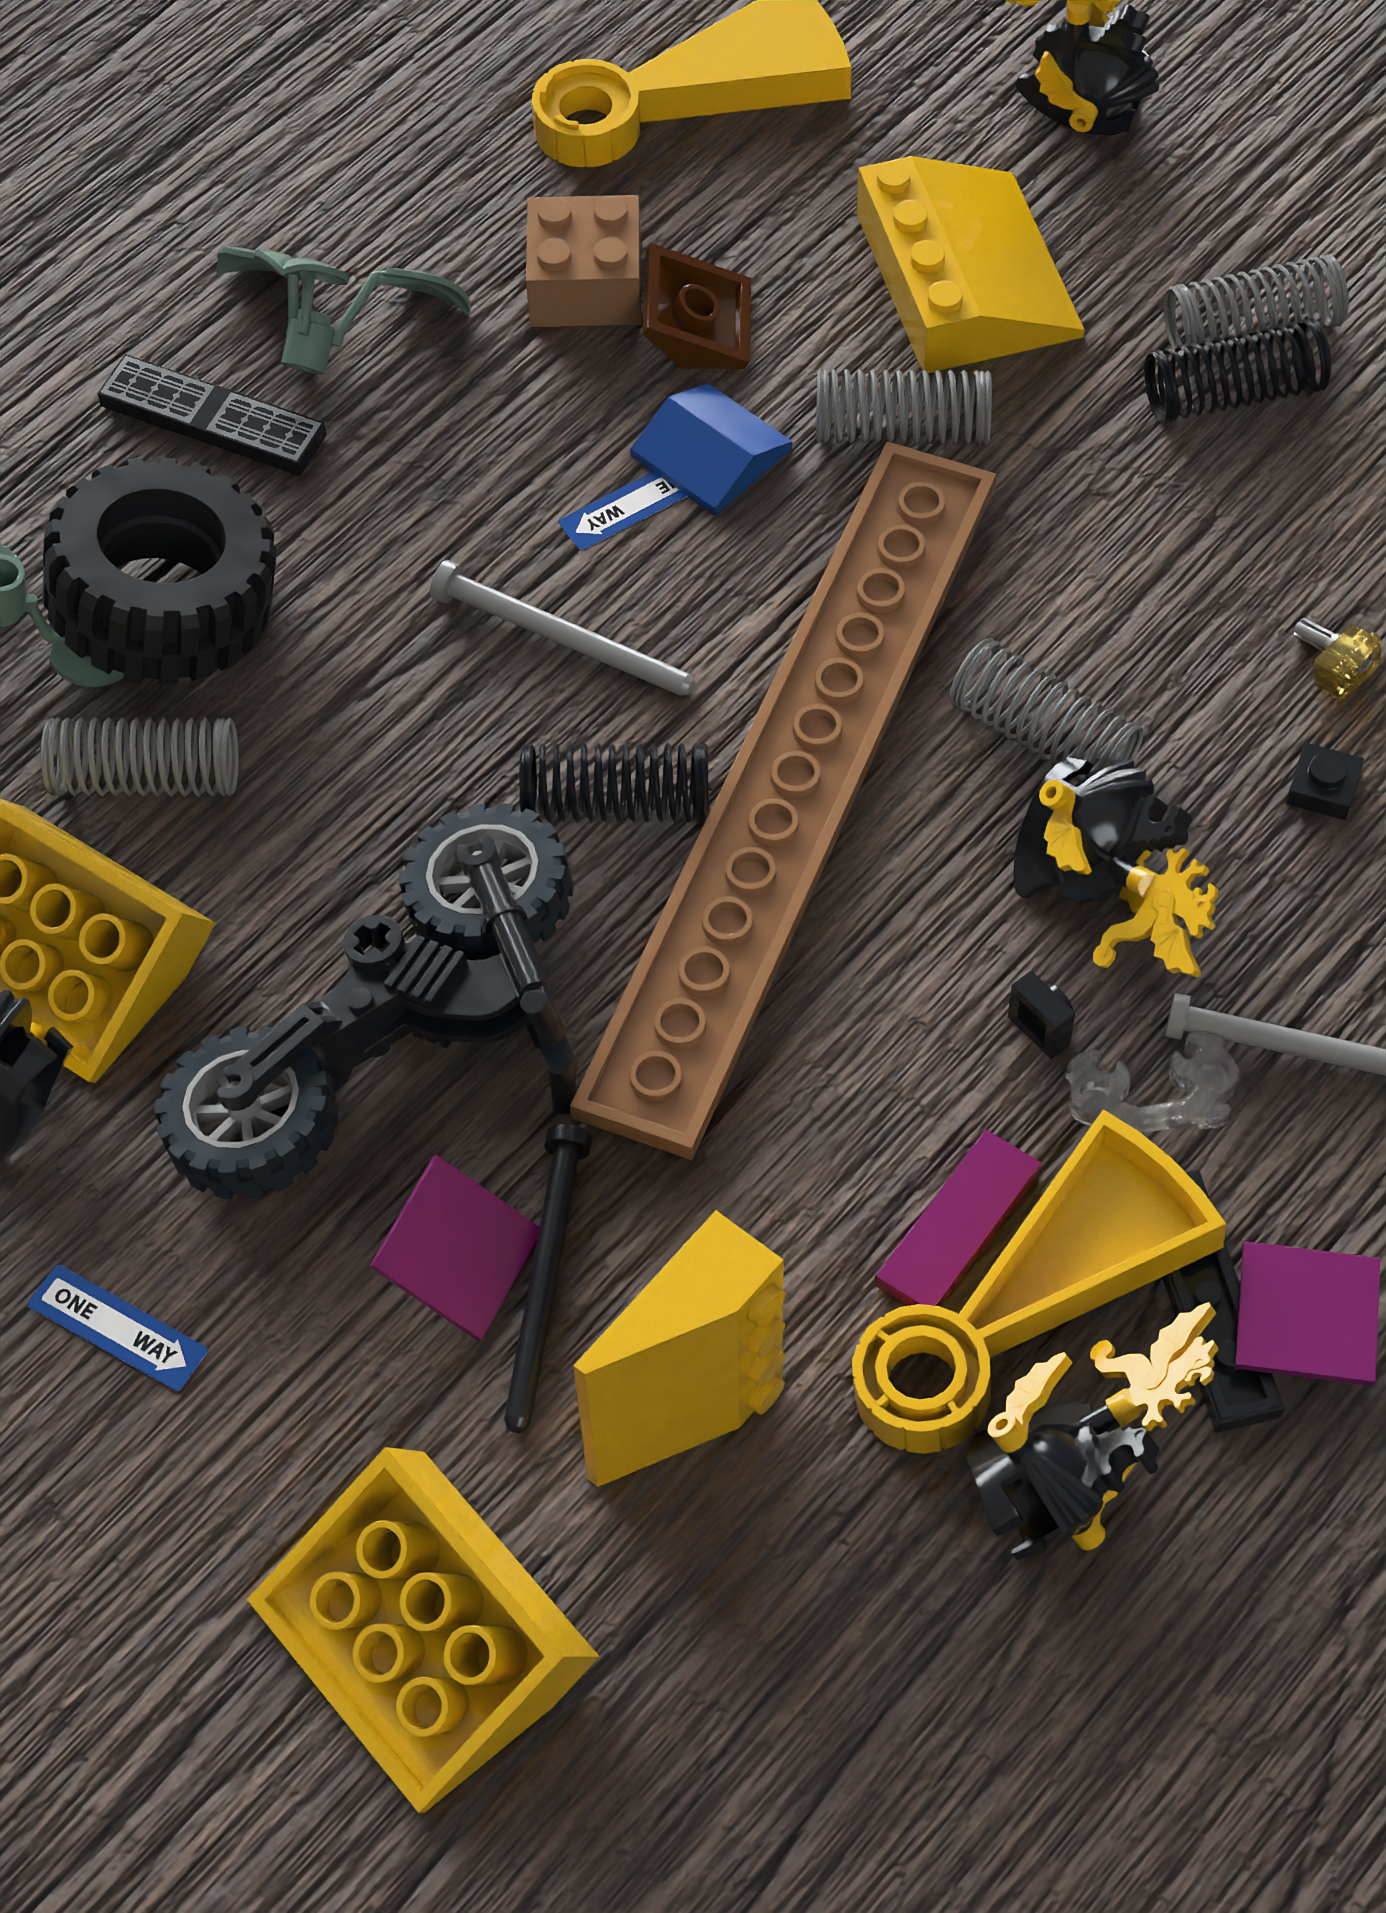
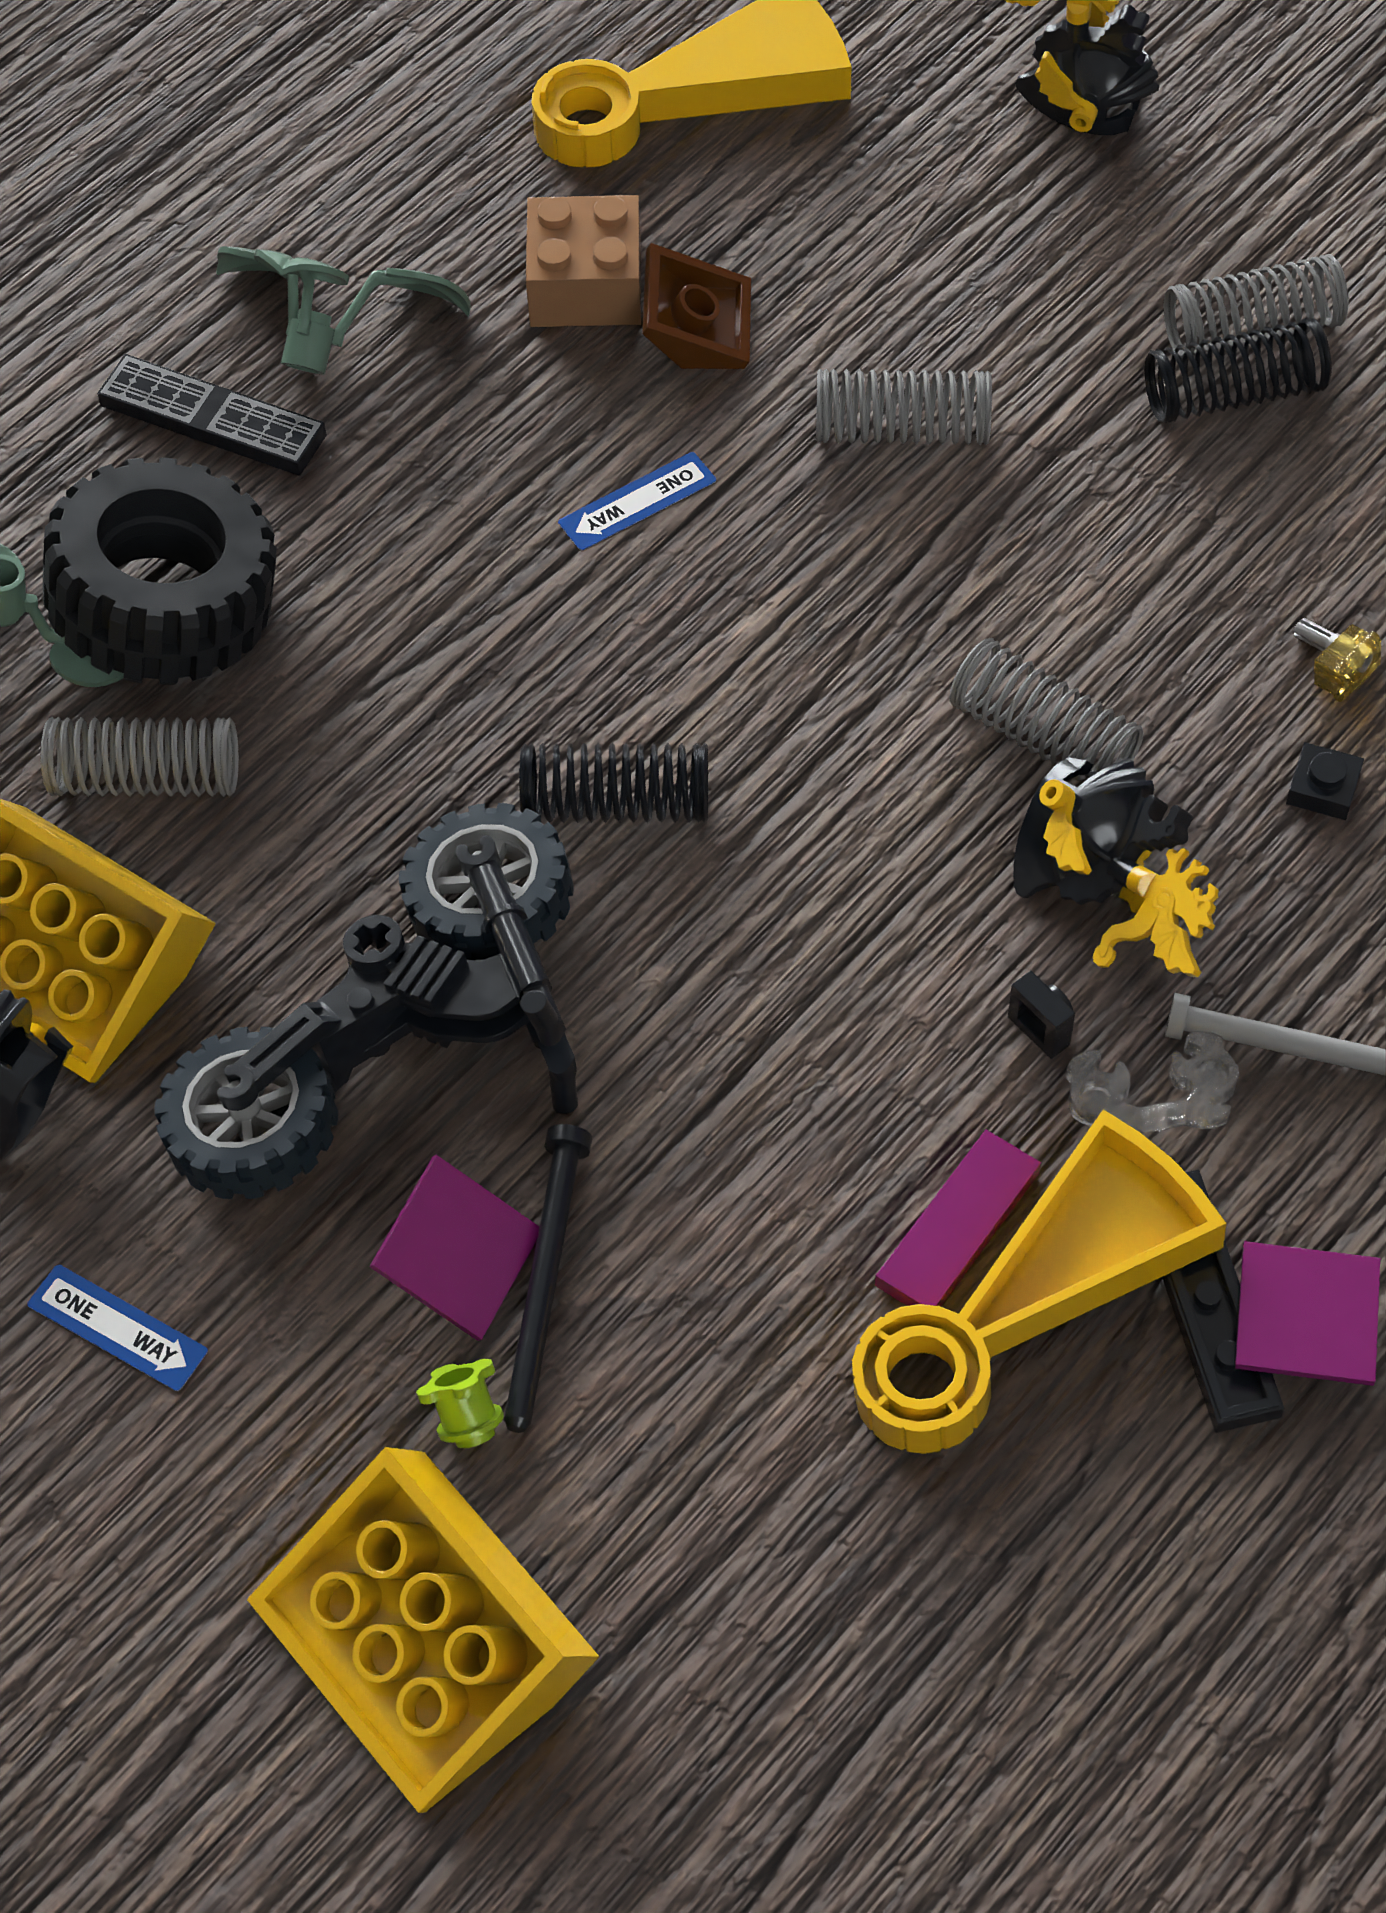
light grey bar [430,560,695,696] -> none
medium nougat plate [570,442,996,1160] -> none
yellow slope [573,1210,786,1487] -> none
blue slope [630,383,792,516] -> none
yellow slope [857,156,1085,373] -> none
helmet [966,1302,1219,1560] -> none
none -> lime brick [416,1359,504,1448]

